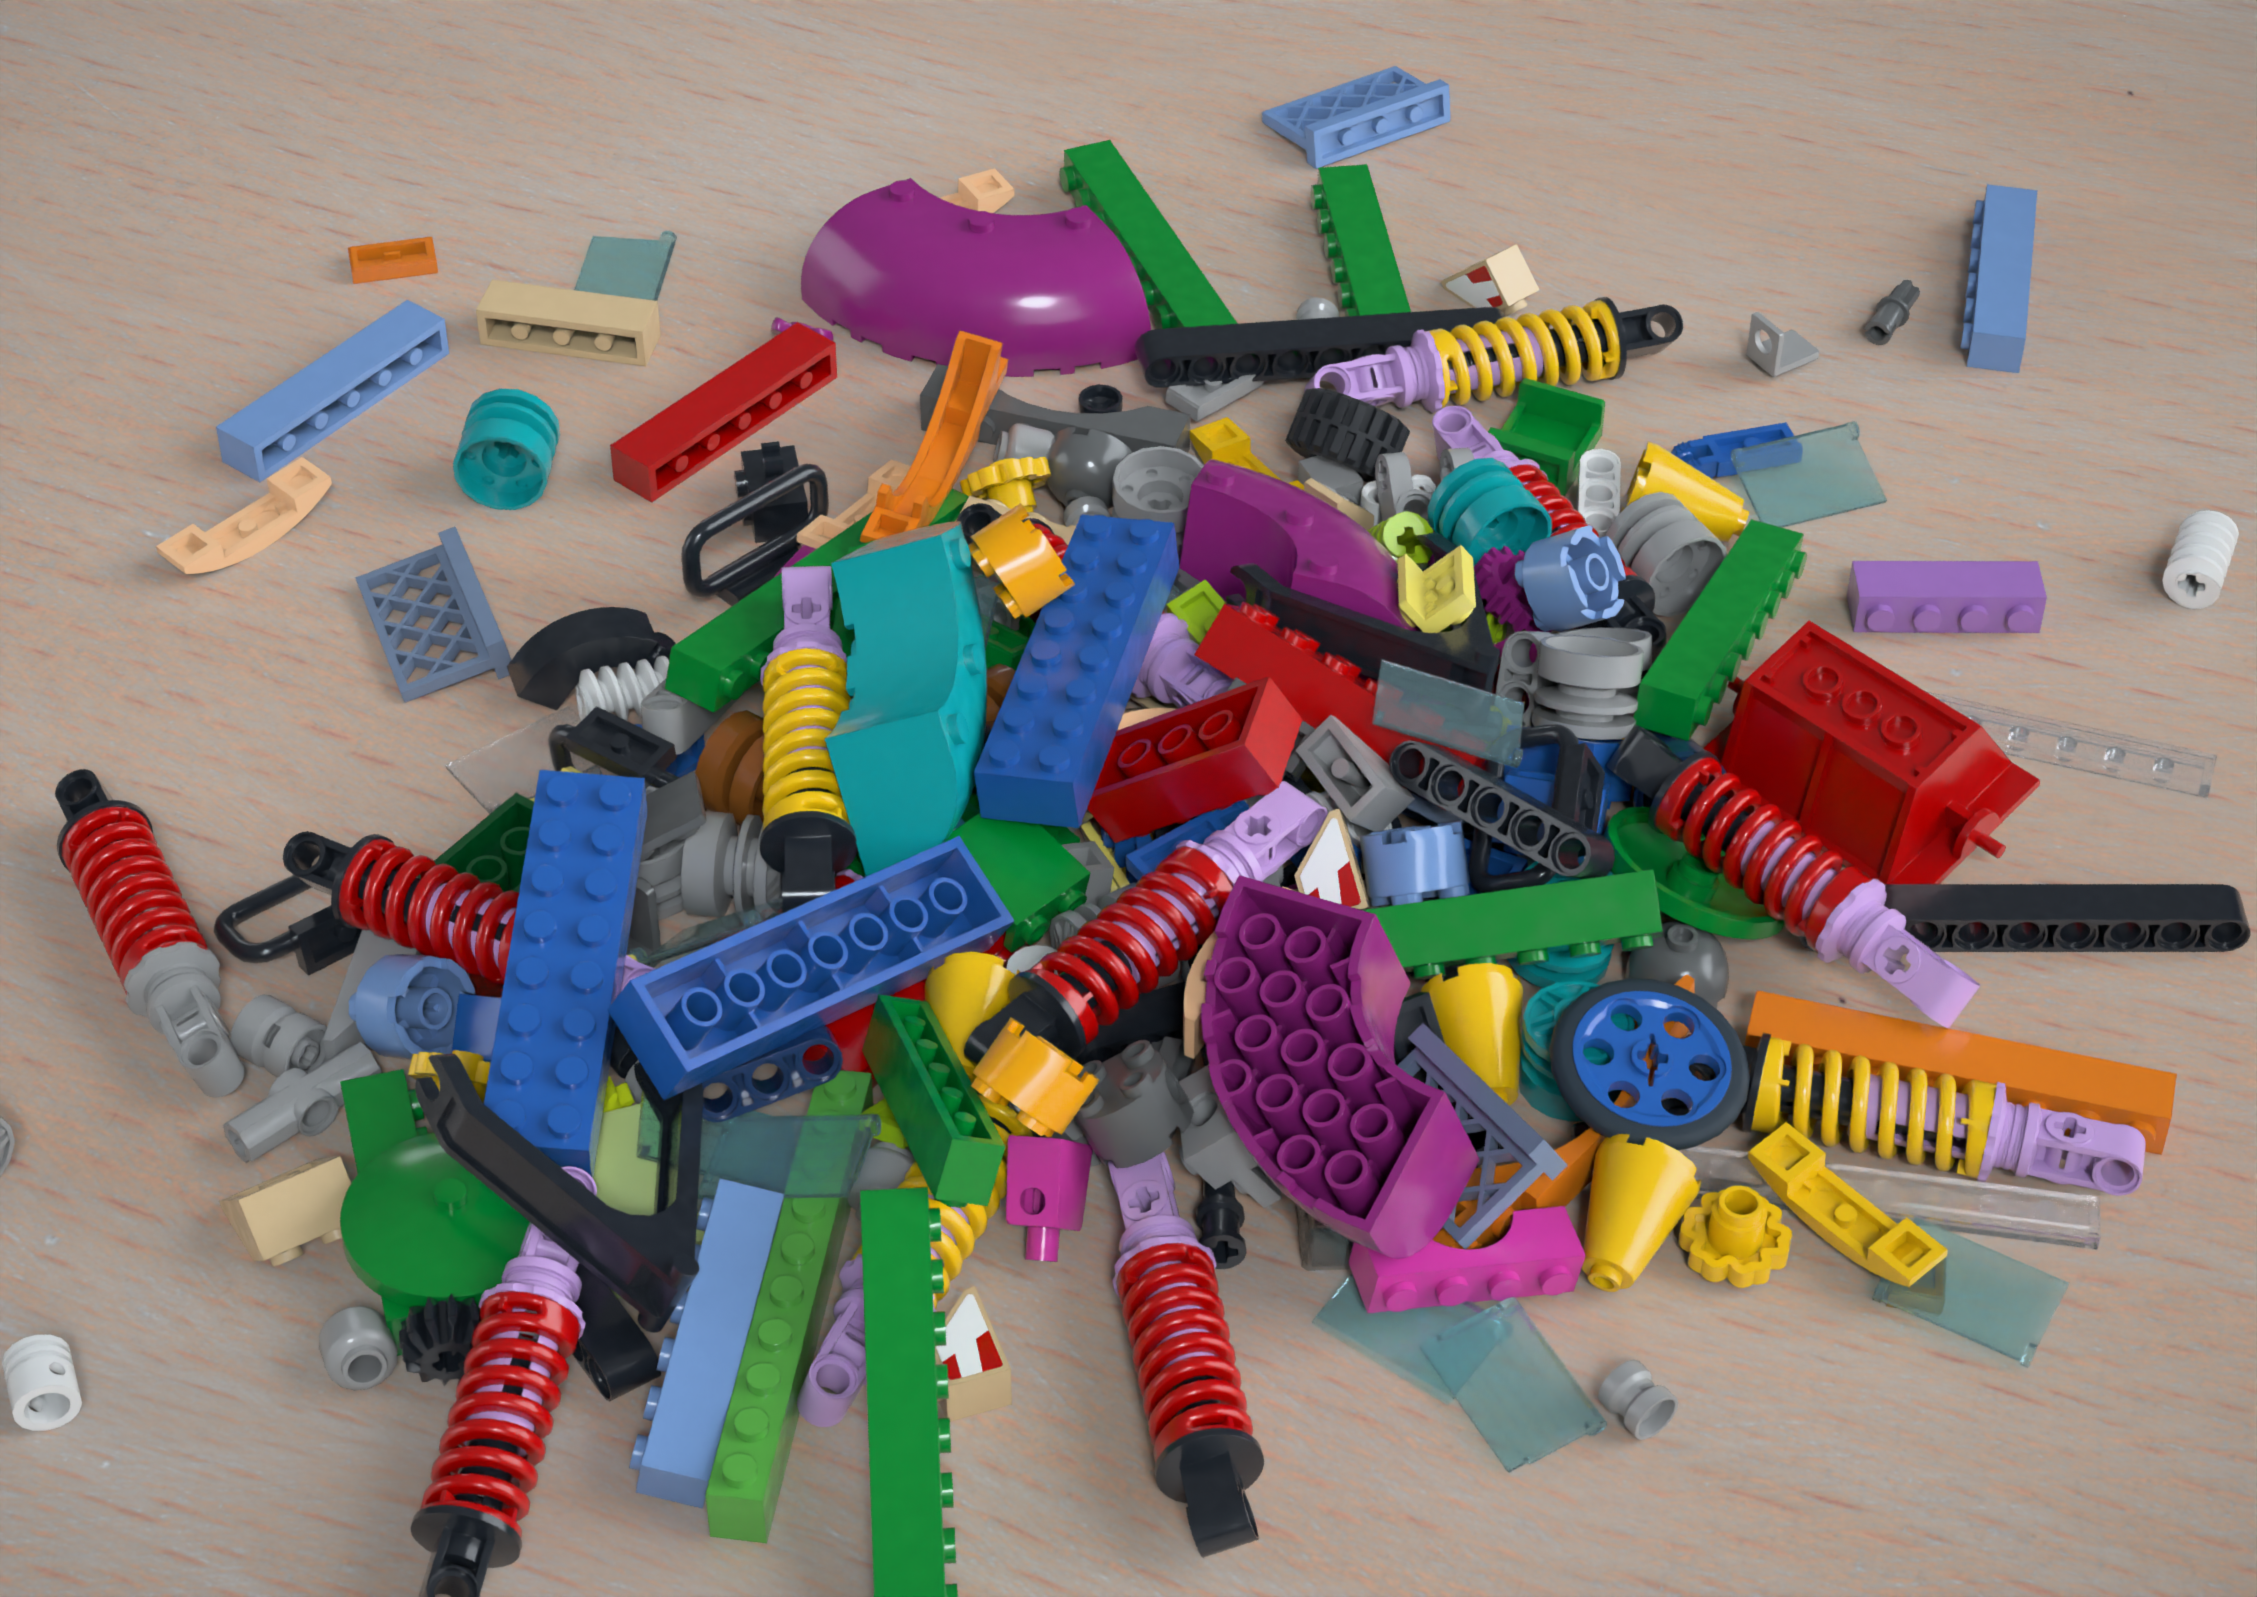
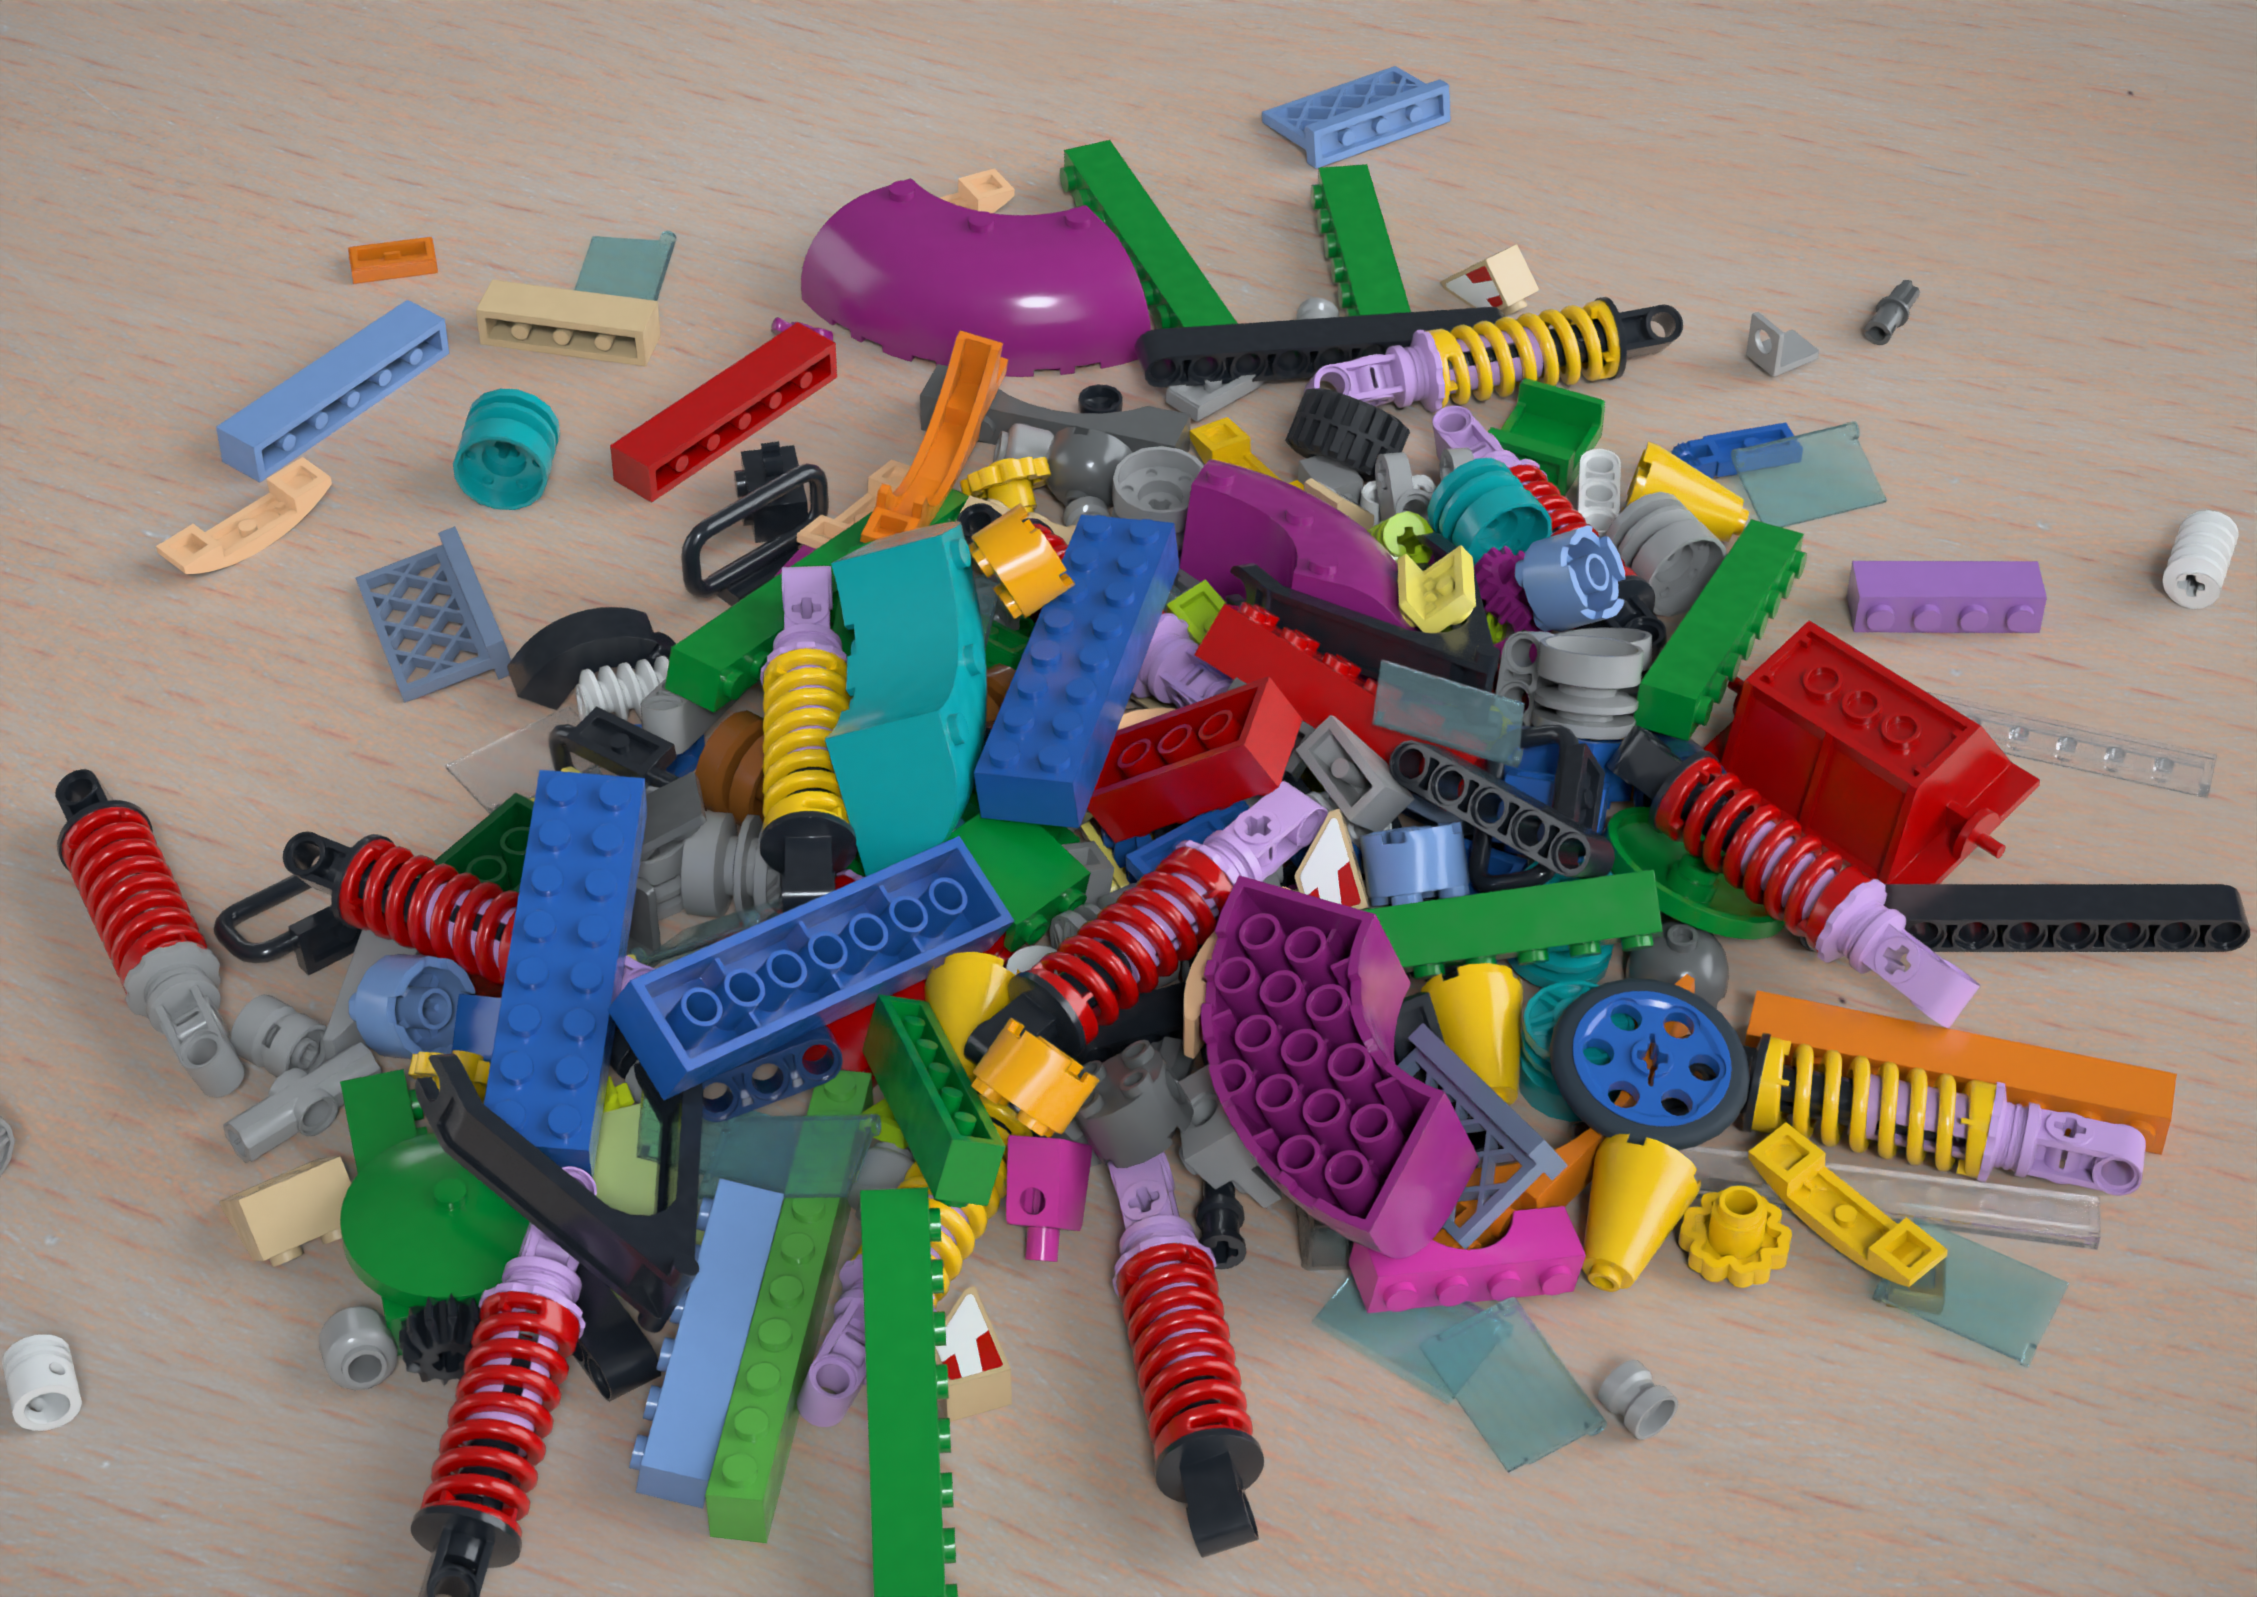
medium blue brick [1960,184,2038,373] -> none

